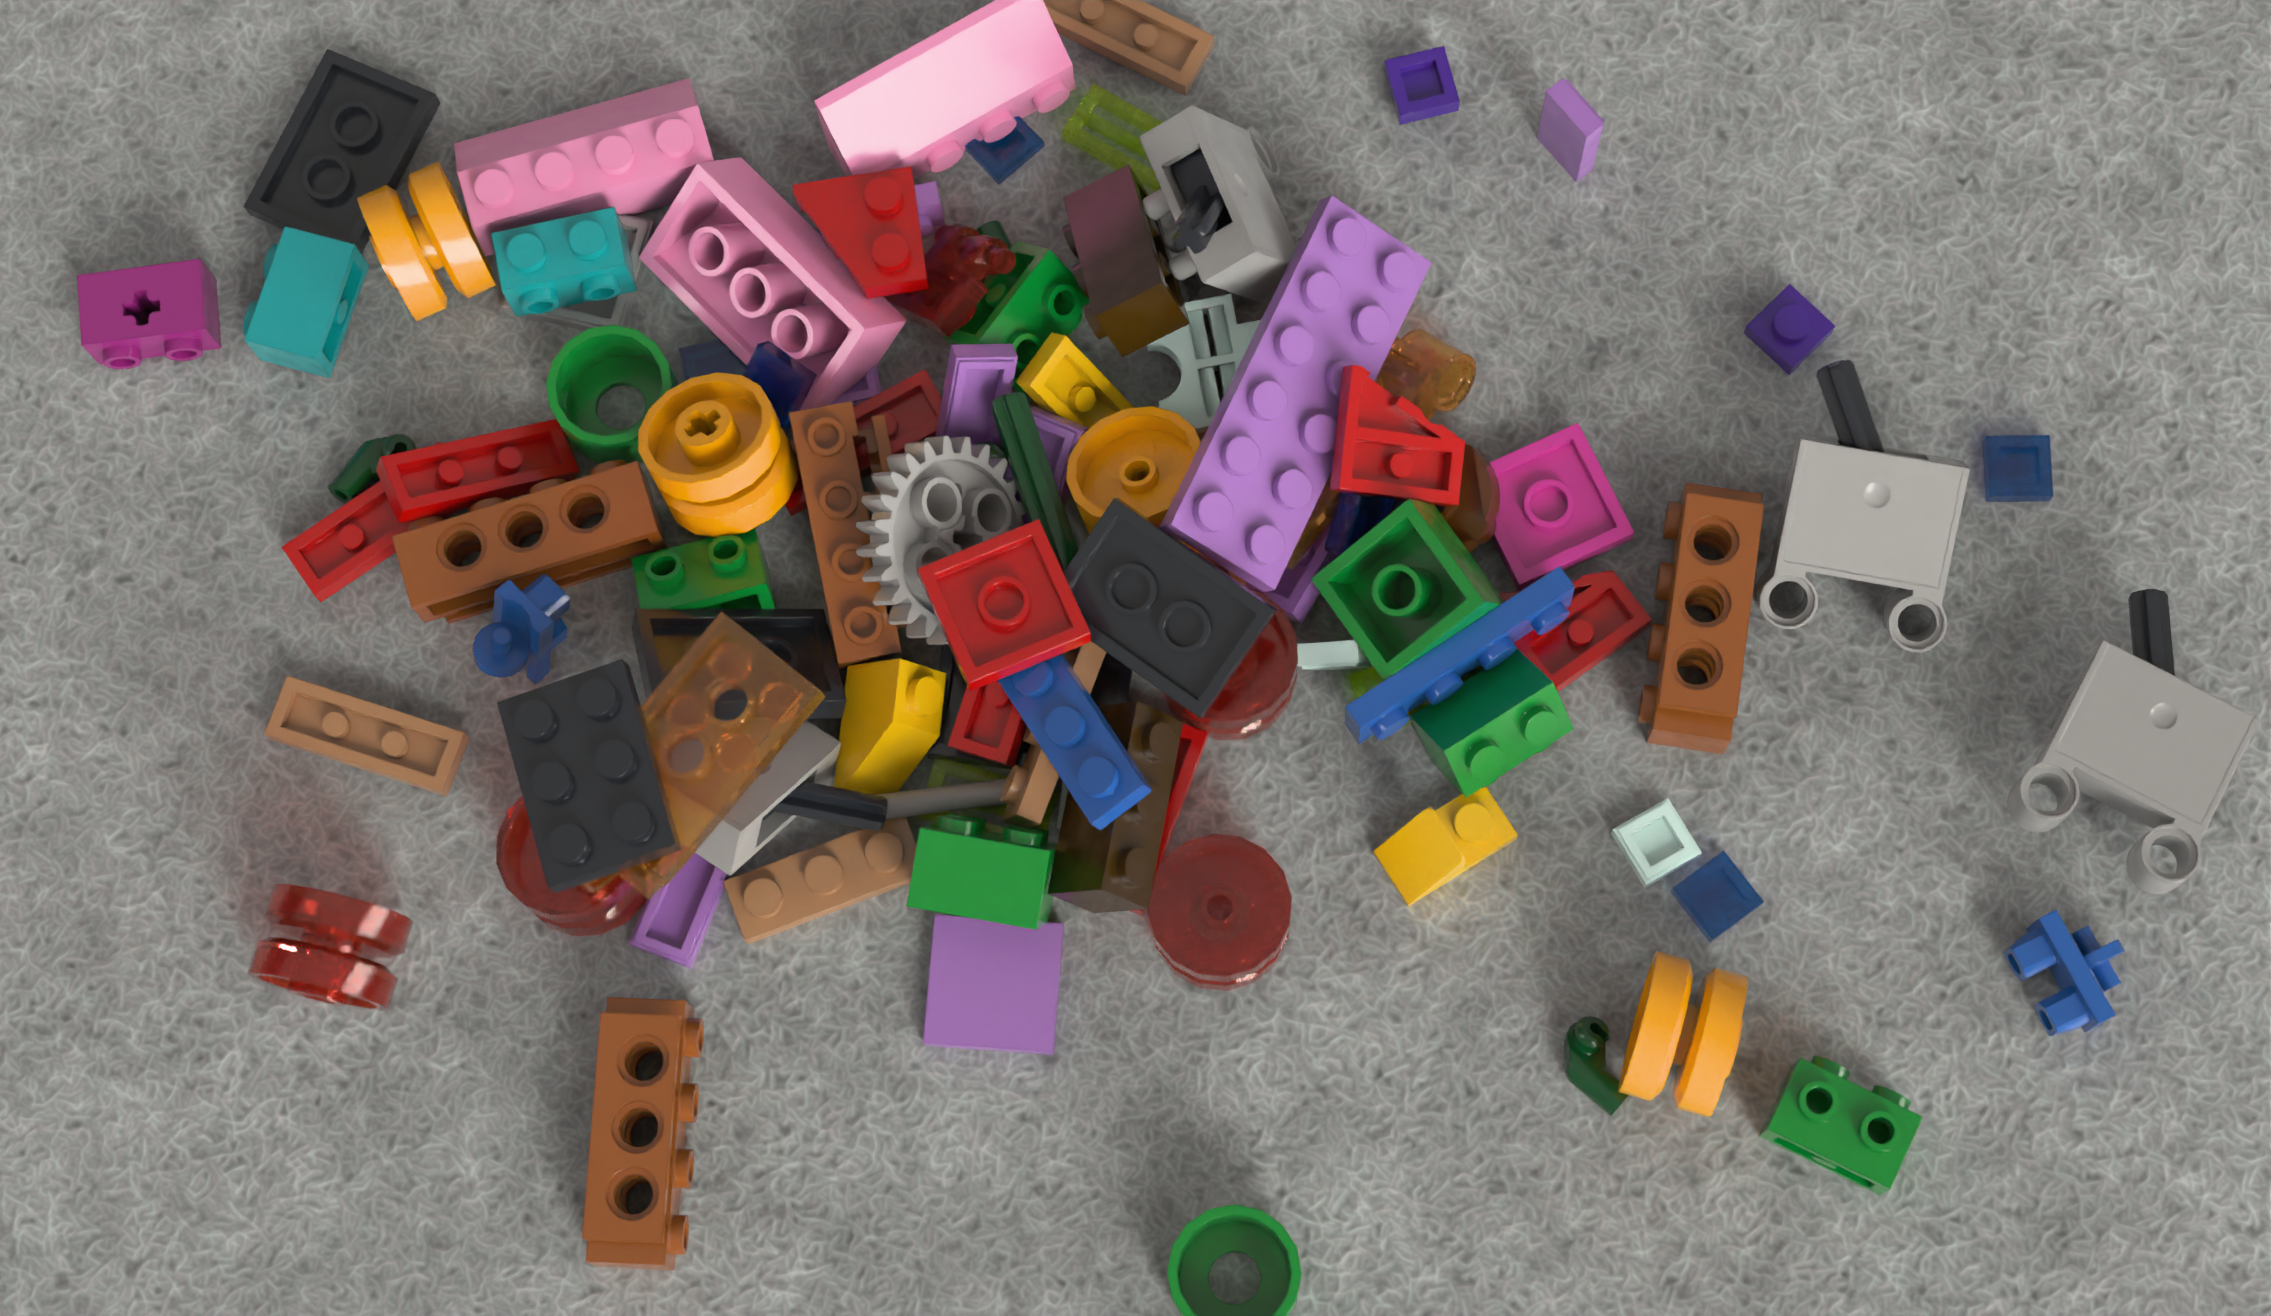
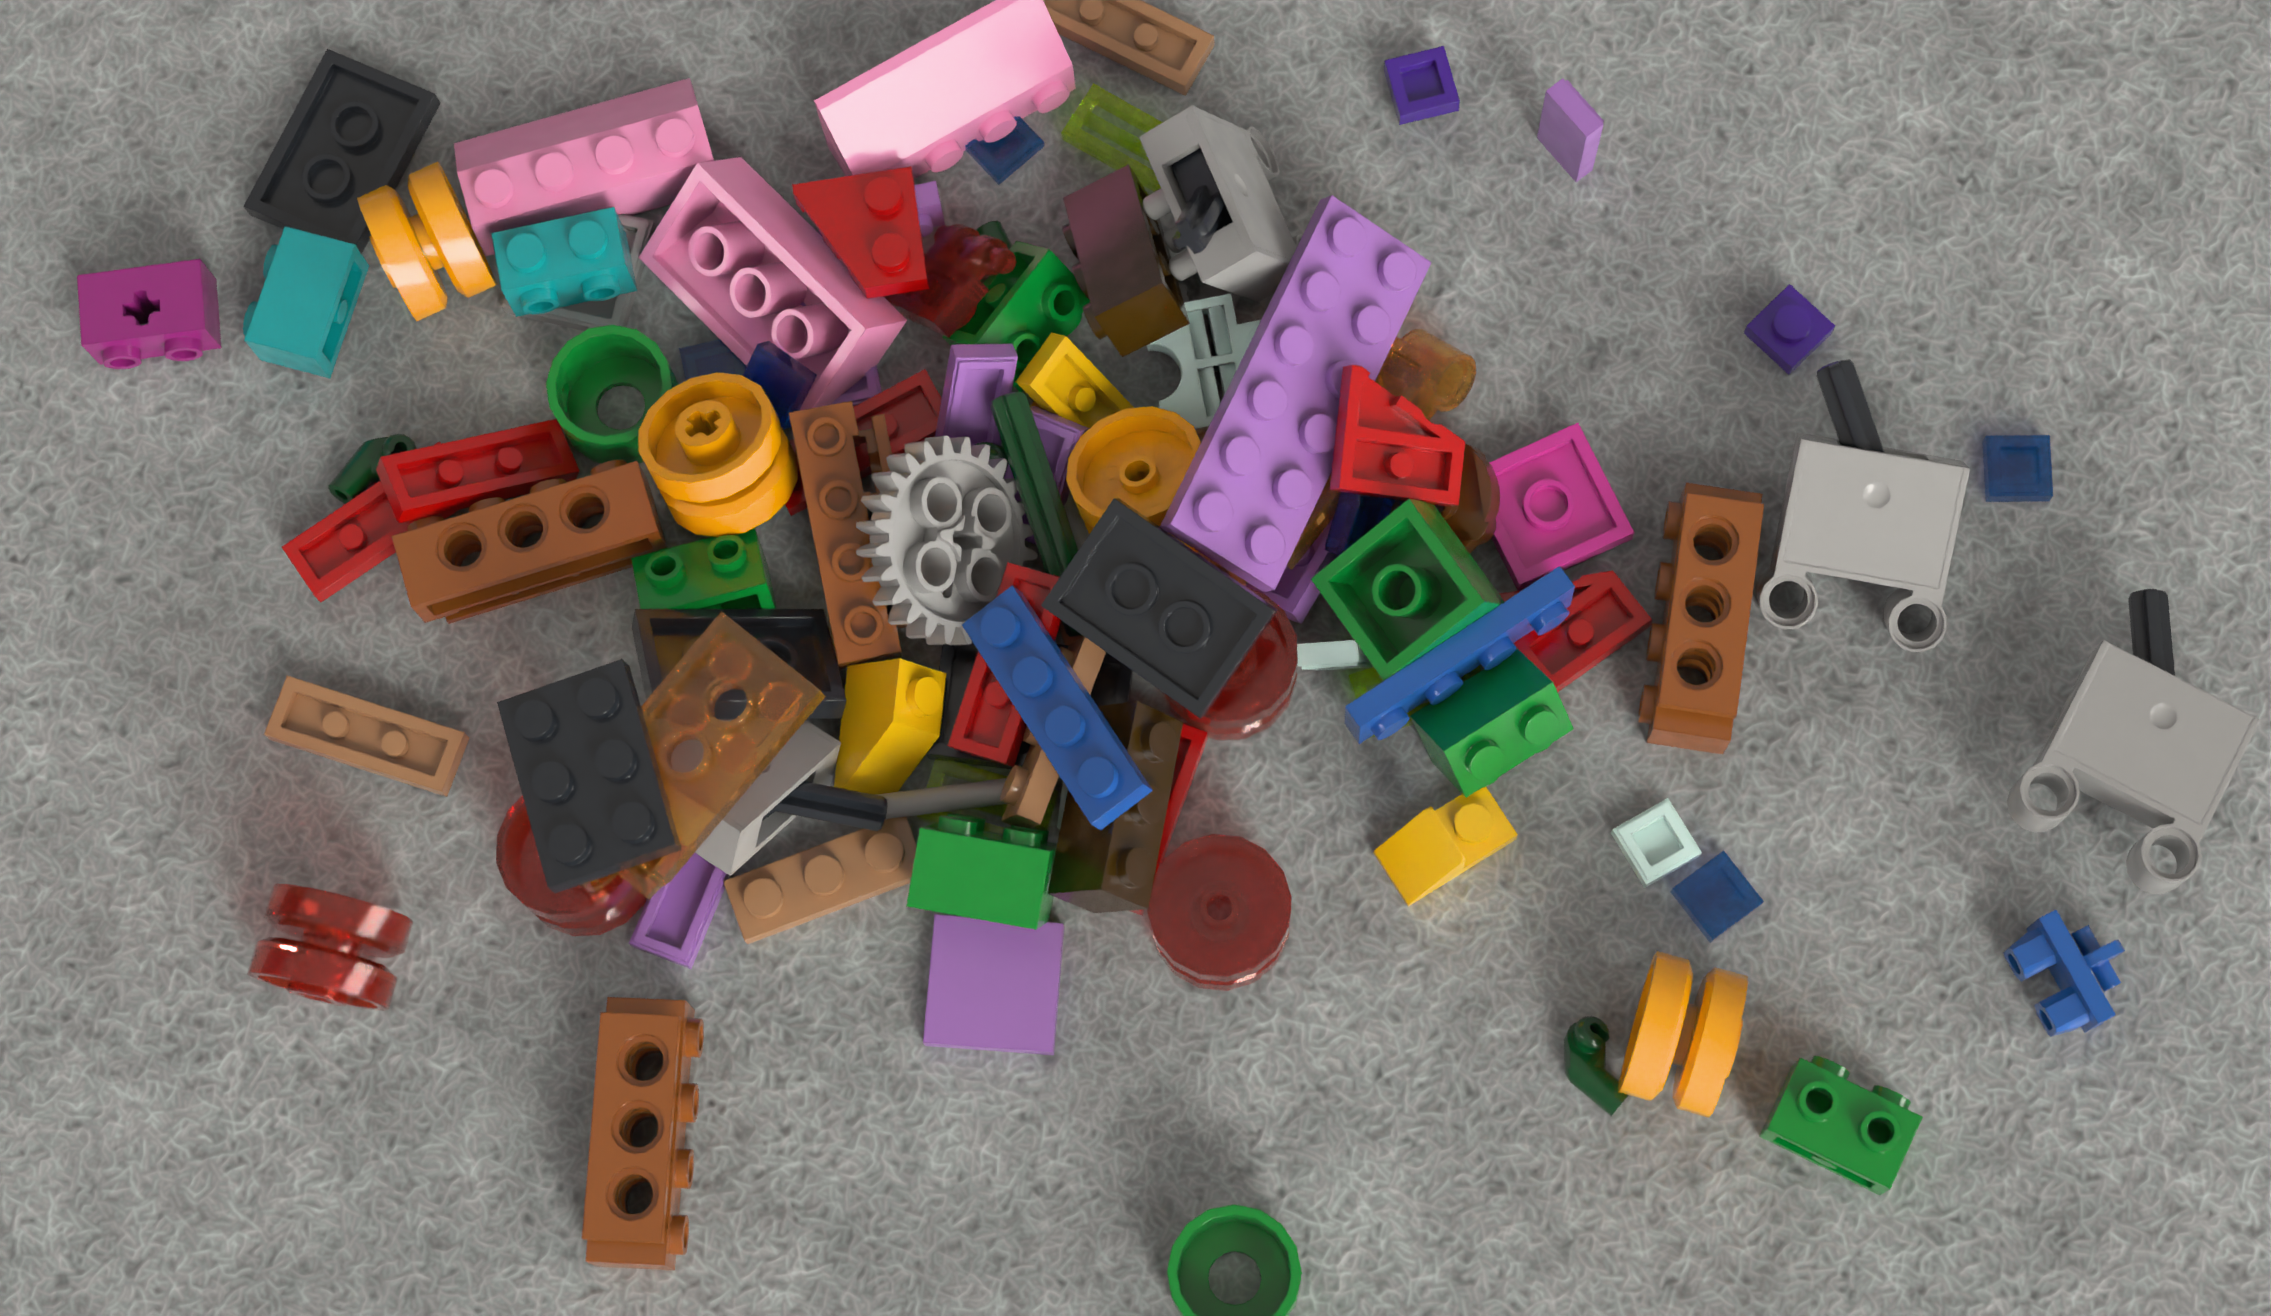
blue hips [472,574,570,685] -> none
red tile [918,519,1091,692] -> none

